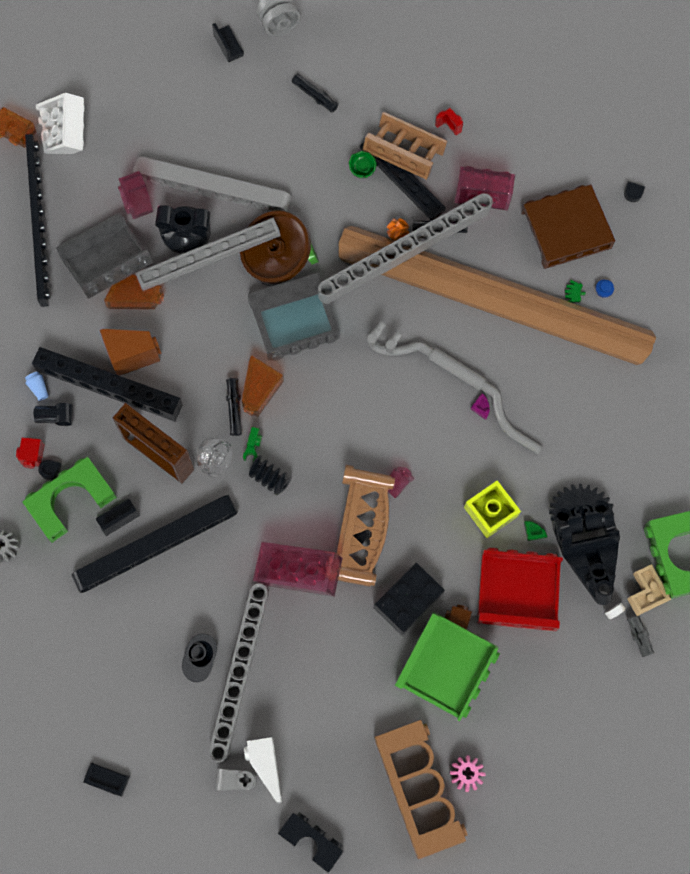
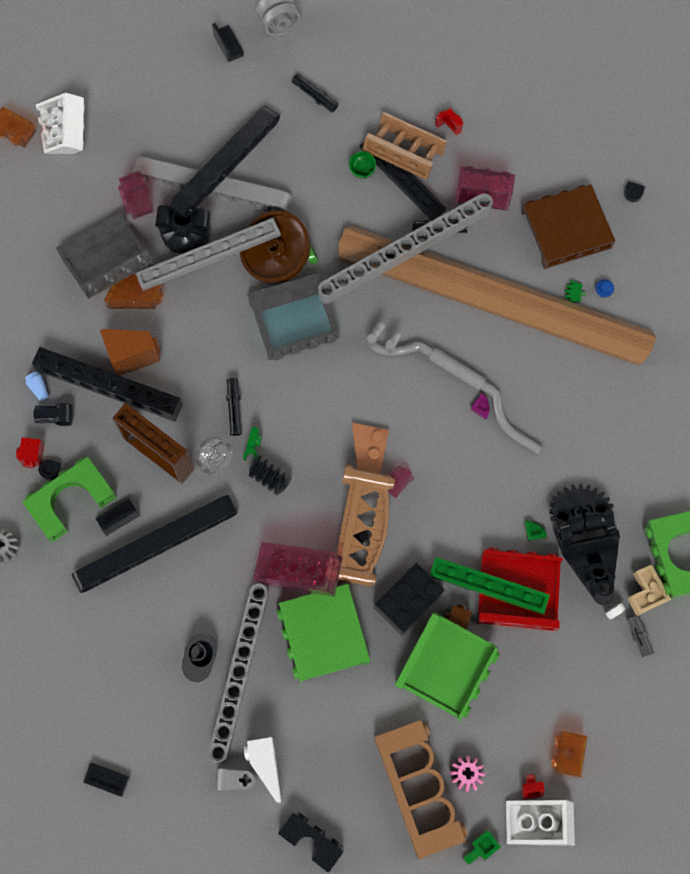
black plate [25,134,51,307] -> none
clear orange slope [242,356,284,417] -> none
orange gear [387,218,410,241] -> none
neon yellow brick [464,480,521,538] -> none
none -> black beam [169,105,280,218]
none -> bright green panel [276,584,370,683]
none -> nougat wing [352,423,389,474]
none -> green plate [430,557,550,615]
none -> green plate [463,830,501,865]
none -> white slope [506,800,575,846]
none -> red tile [521,774,545,800]
none -> clear orange brick [551,731,587,779]

